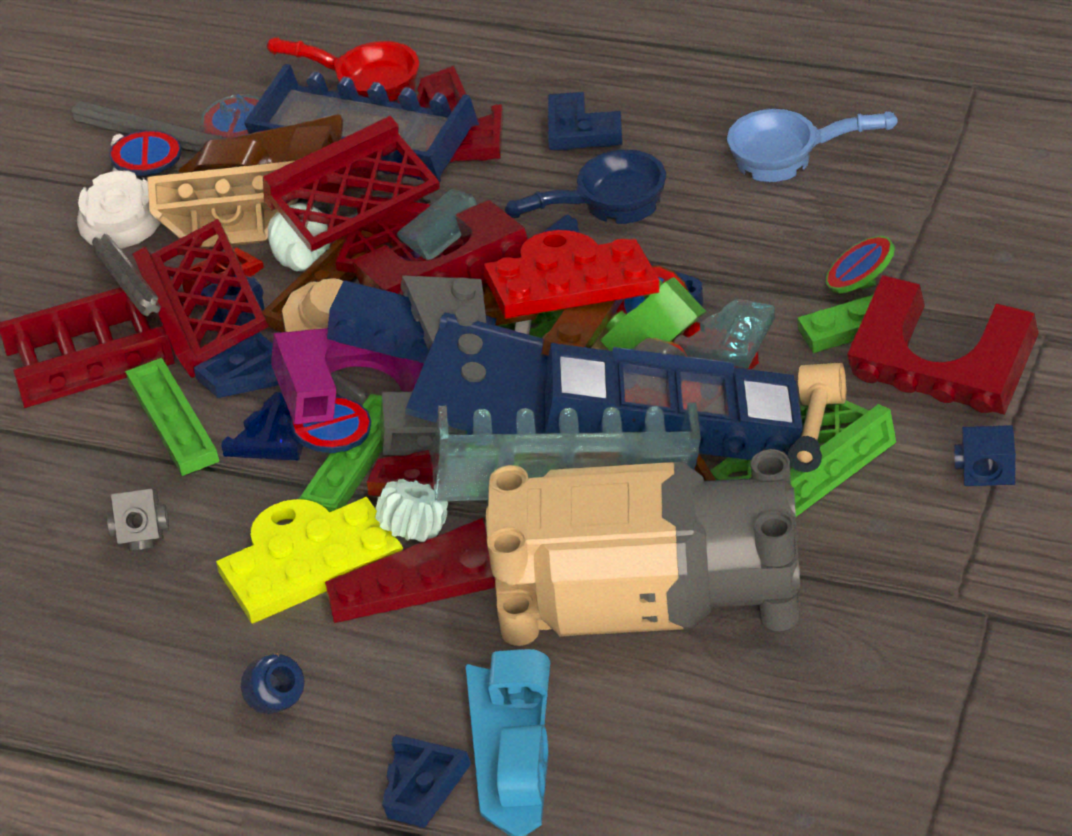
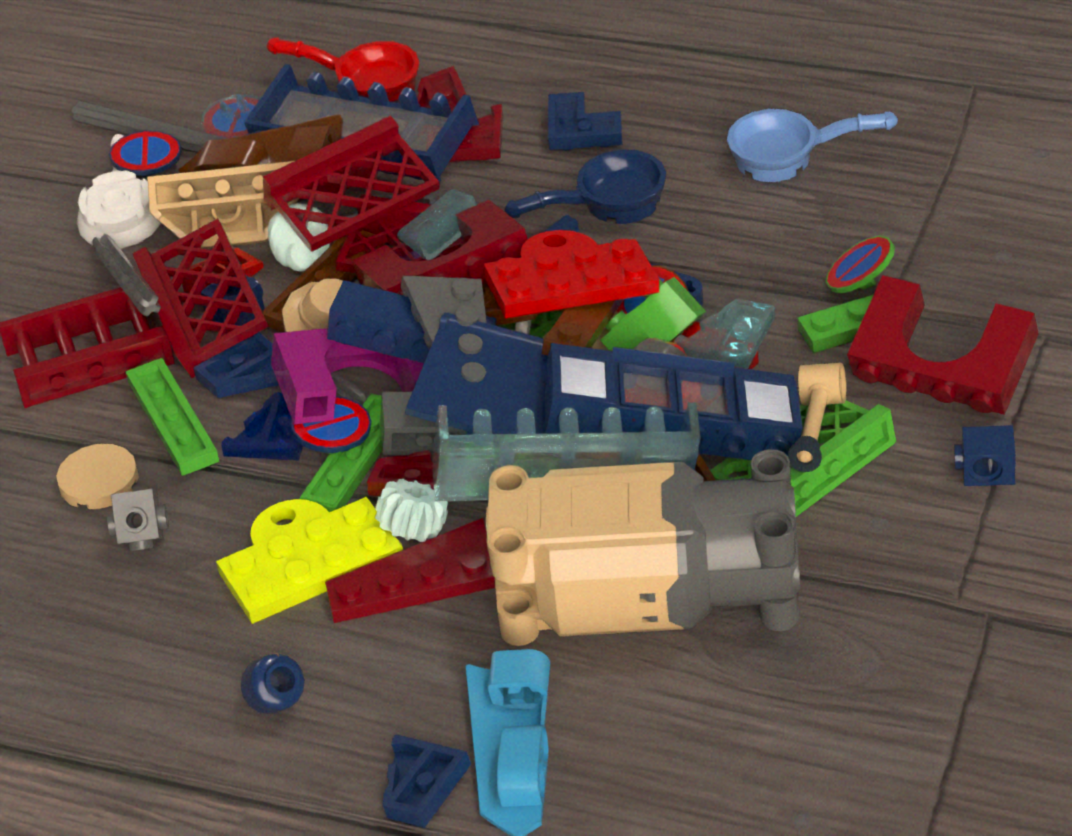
none -> tan tile [56,444,139,509]

